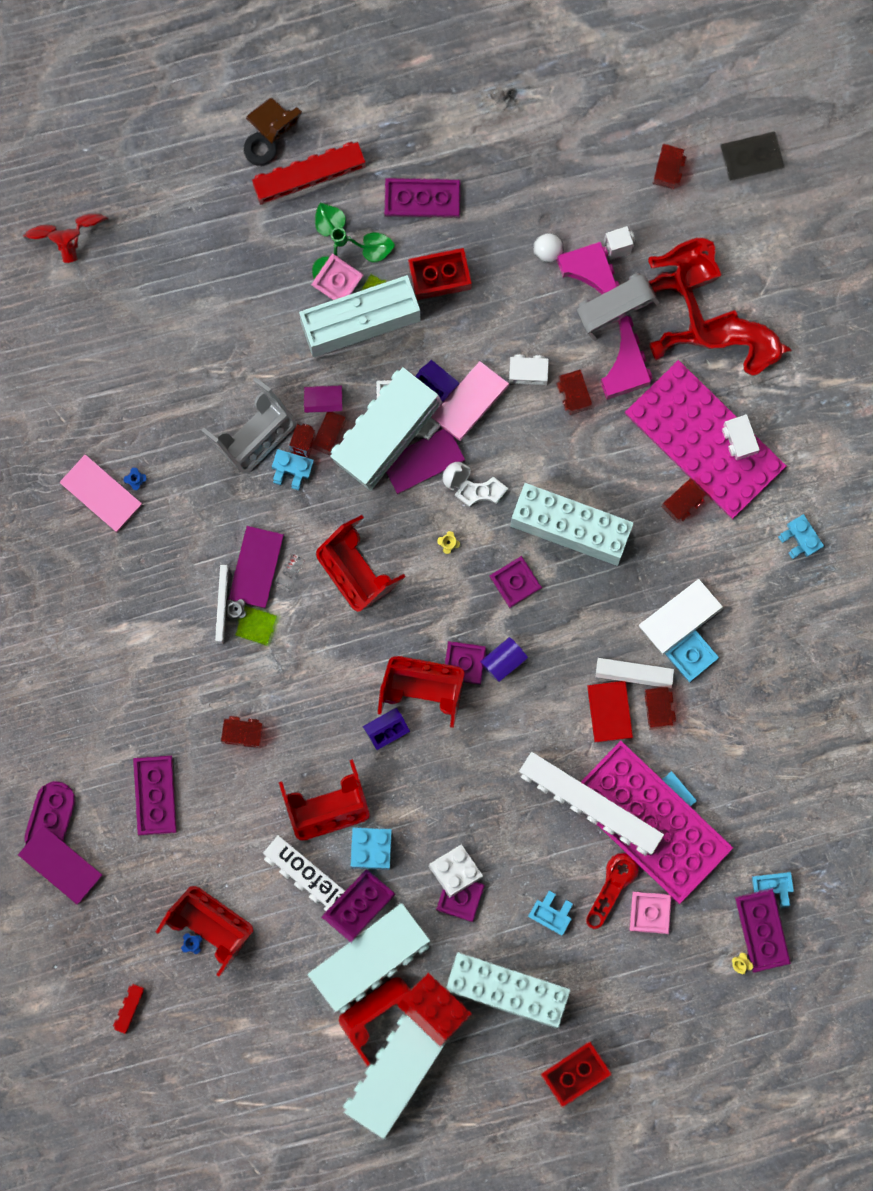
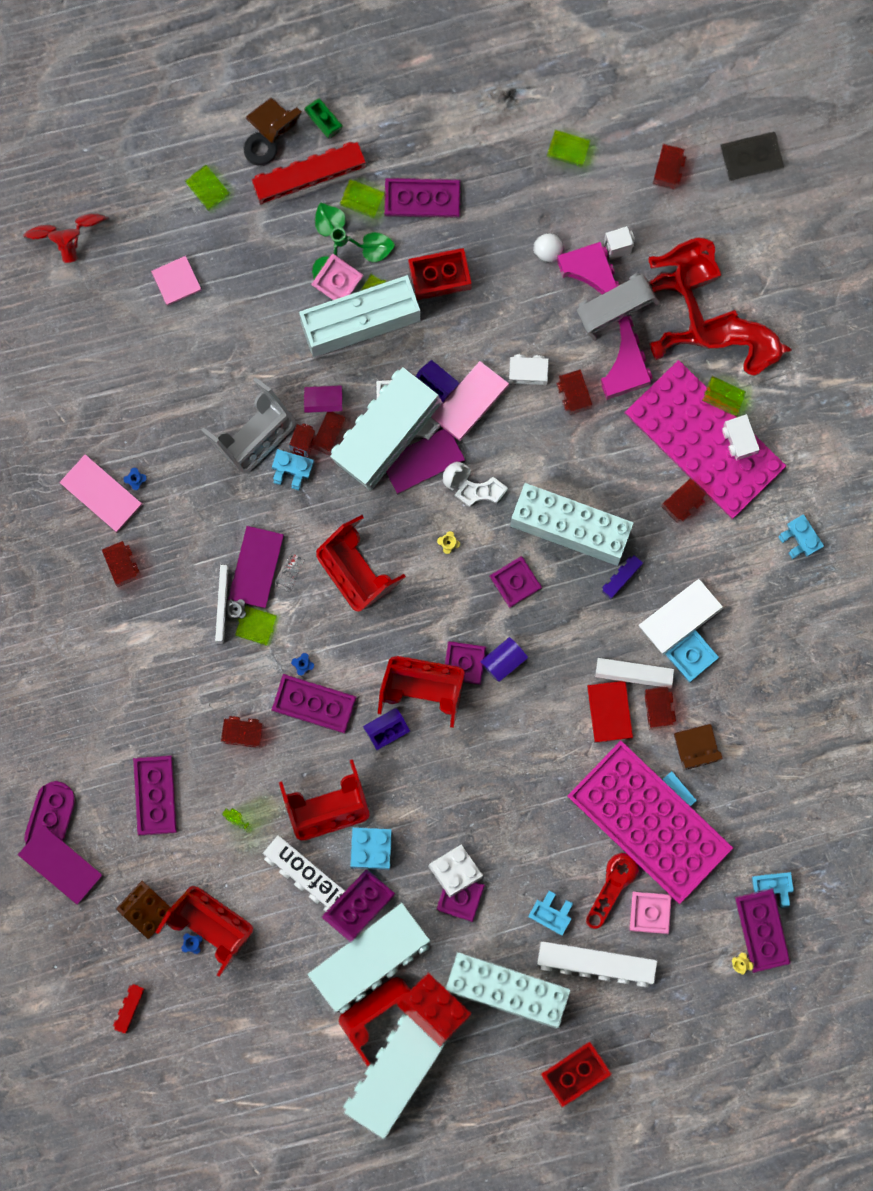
white brick [519,752,664,856] -> none
none -> clear red brick [101,541,140,588]
none -> reddish brown bracket [116,880,171,939]
none -> bright pink tile [151,256,202,306]
none -> clear neon green plate [185,165,230,211]
none -> clear neon green plate [222,808,252,833]
none -> magenta tile [271,674,357,734]
none -> blue plate [291,653,314,676]
none -> green brick [304,98,343,139]
none -> clear neon green plate [340,179,385,219]
none -> white brick [537,941,657,988]
none -> clear neon green plate [547,130,591,167]
none -> dark purple piece [602,555,643,600]
none -> reddish brown bracket [674,724,723,771]
none -> clear neon green plate [702,376,746,416]

